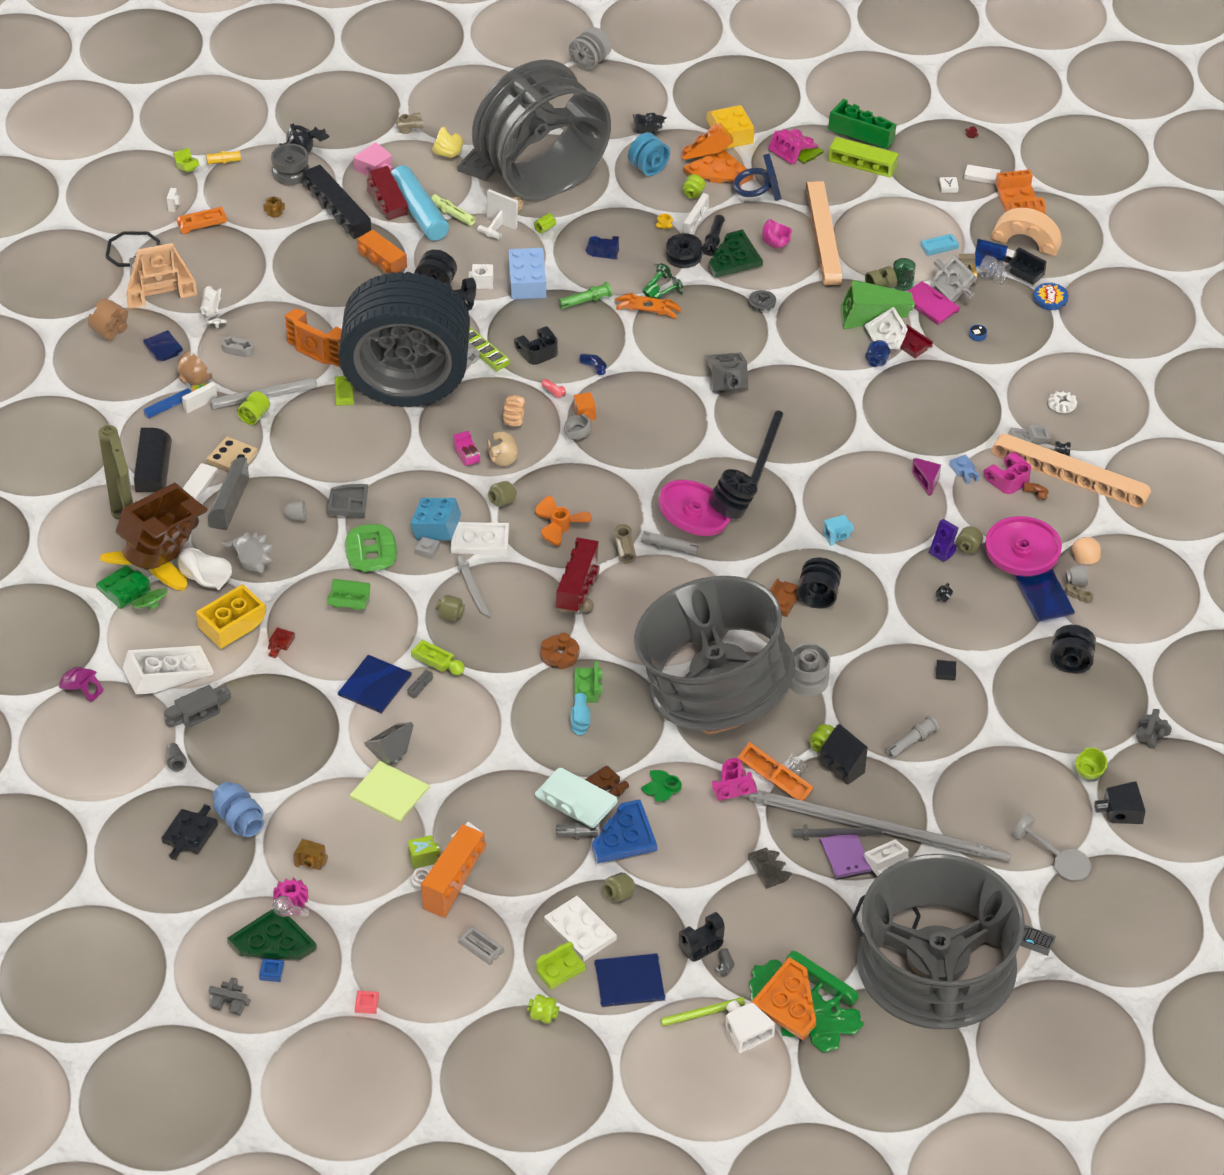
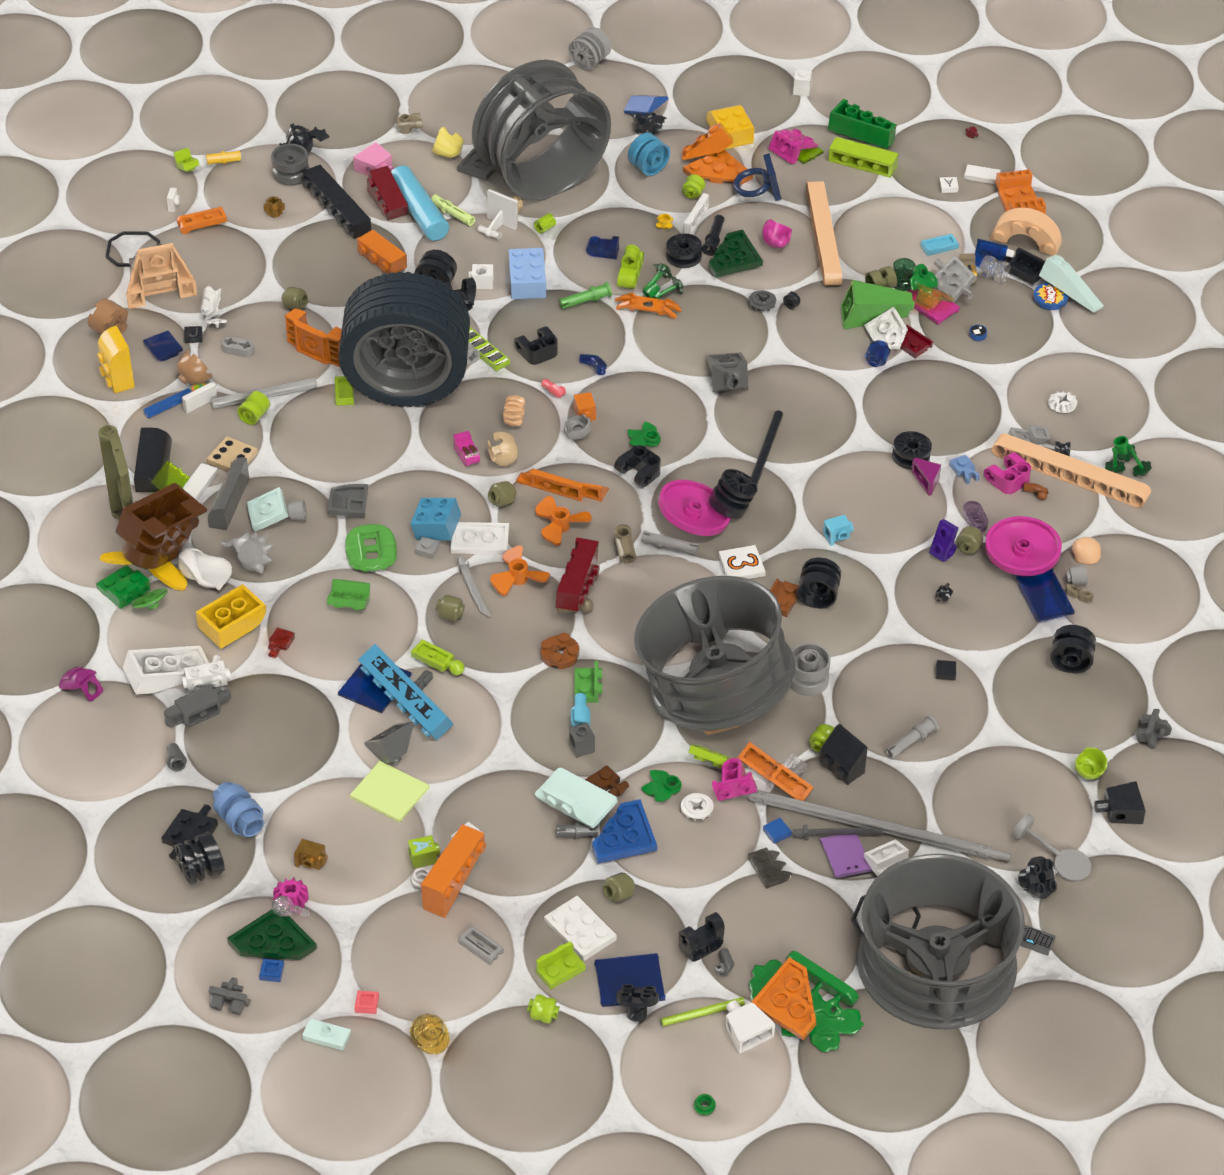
none -> yellow brick [97,326,135,394]
none -> clear neon green piece [151,460,190,490]
none -> black wheel [174,831,225,885]
none -> white brick [182,655,231,693]
none -> black tile [184,326,203,343]
none -> light aqua tile [247,487,289,532]
none -> olive head [281,287,308,310]
none -> light aqua plate [302,1018,351,1051]
none -> dark azure brick [358,644,454,741]
none -> clear yellow piece [410,1013,450,1055]
none -> orange piece [490,545,550,596]
none -> orange wedge [516,469,609,502]
none -> dark grey brick [569,722,595,758]
none -> black piece [614,445,661,487]
none -> black plate [616,984,659,1022]
none -> lime piece [617,244,644,289]
none -> slope [624,95,669,115]
none -> green plate [628,421,661,447]
none -> white gear [681,793,714,821]
none -> lime plate [688,744,732,768]
none -> green plate [694,1094,716,1115]
none -> white tile [719,545,766,579]
none -> blue tile [763,818,792,844]
none -> black bush [783,291,801,309]
none -> white brick [793,69,812,96]
none -> black wheel [892,431,932,469]
none -> green plate [910,264,938,298]
none -> clear yellow piece [915,283,954,309]
none -> clear purple plate [963,501,988,532]
none -> black plate [1018,856,1057,898]
none -> light aqua wedge [1039,255,1104,313]
none -> plant [1105,436,1152,476]

